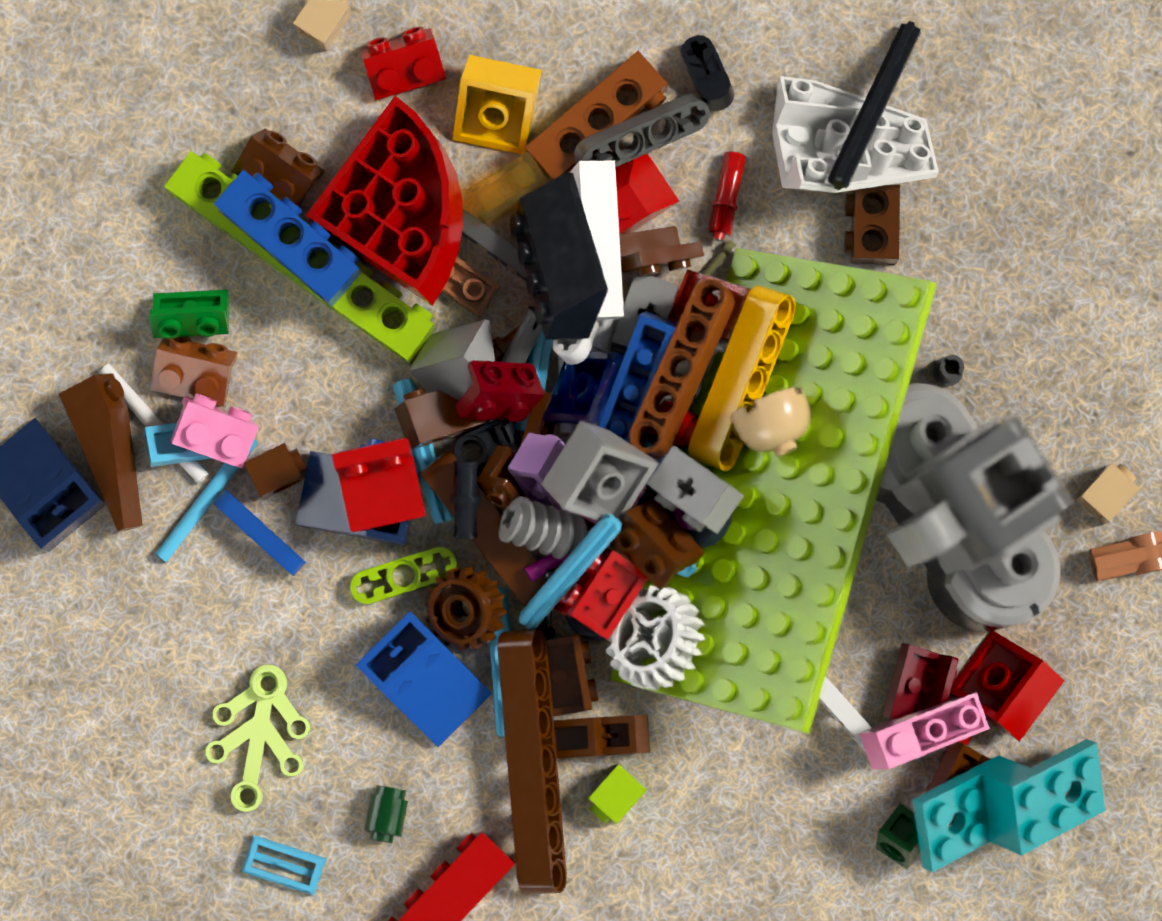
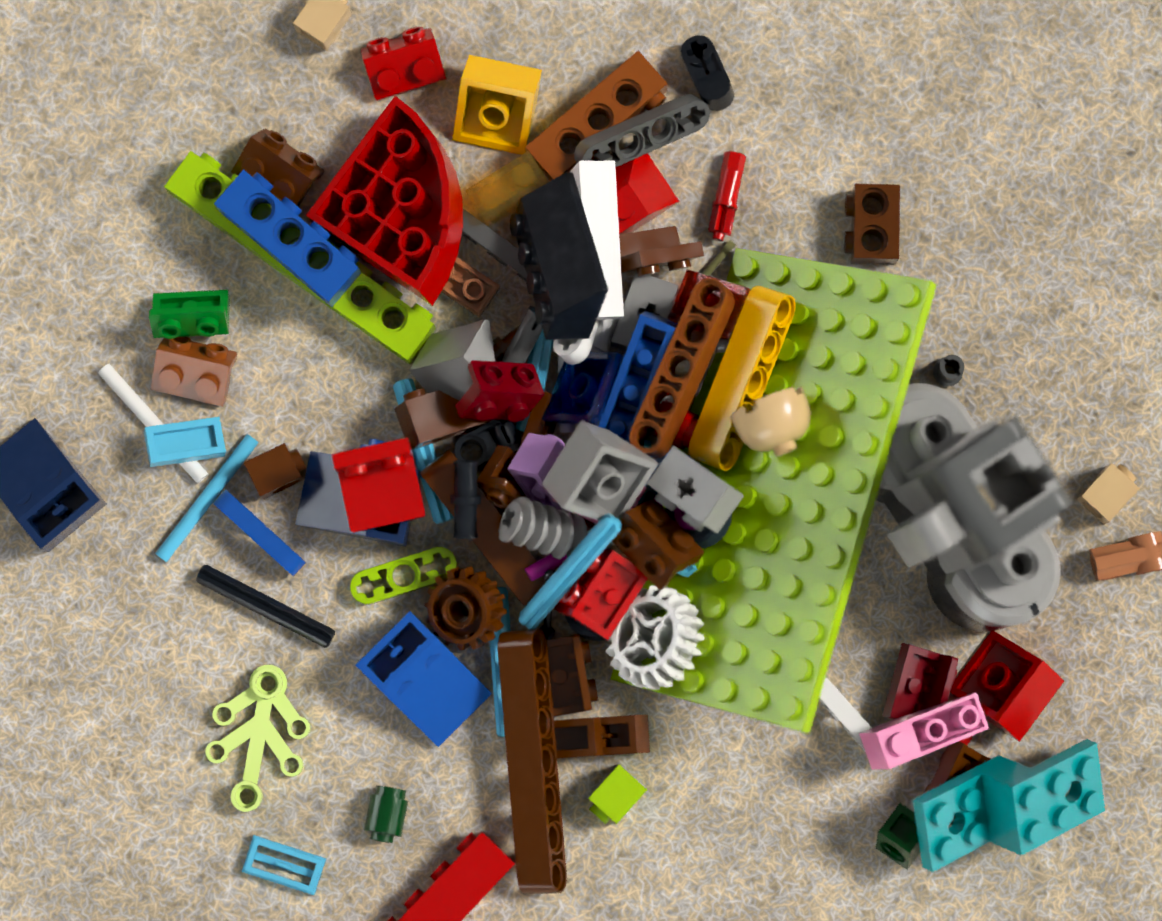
reddish brown slope [59,373,143,532] -> none
bright pink bracket [170,393,259,469] -> none
white wedge [772,76,939,193] -> none
black axle [828,21,921,190] -> none
none -> black axle [196,565,335,648]

